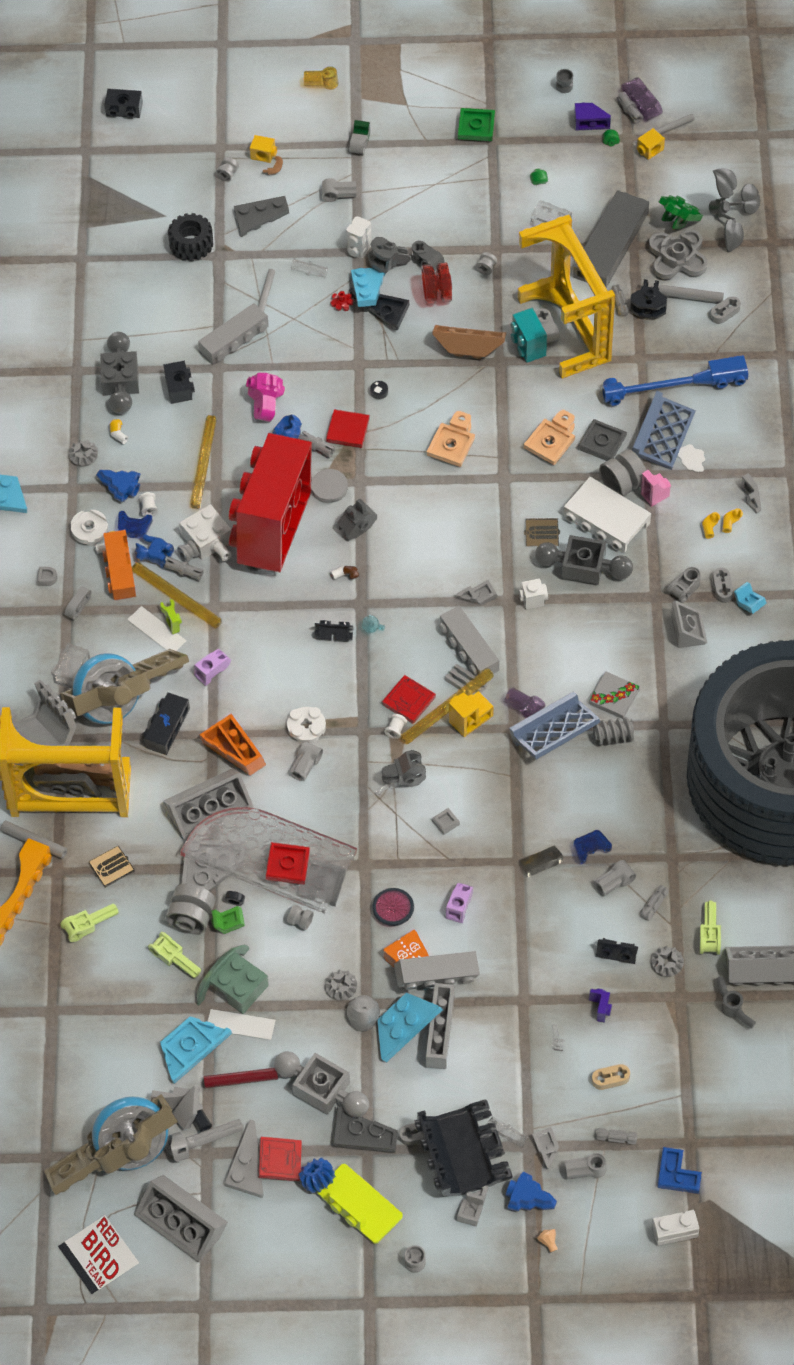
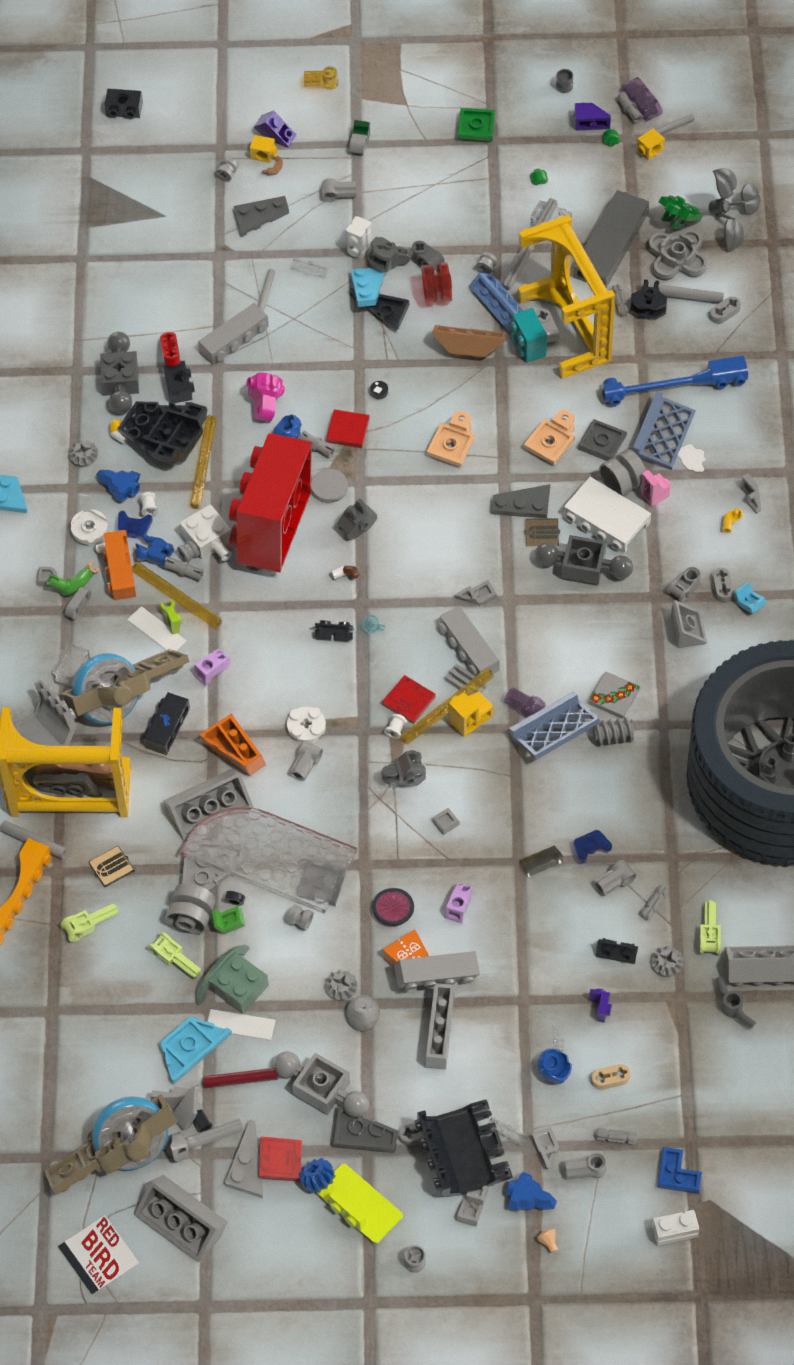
black tyre [168,213,213,261] -> none
red tile [265,842,310,885] -> none
red plant [331,291,353,311] -> none
medium azure wing [378,992,443,1062] -> none
white brick [519,579,548,610] -> none
yellow arm [702,512,720,539] -> none
none -> bright green arm [47,561,99,596]
none -> black wedge [118,401,208,464]
none -> red beam [160,332,181,366]
none -> dark purple slope [254,110,297,147]
none -> medium blue fence [469,273,524,334]
none -> dark grey wing [492,484,551,519]
none -> light grey axle [502,198,558,290]
none -> blue hair [537,1048,572,1084]

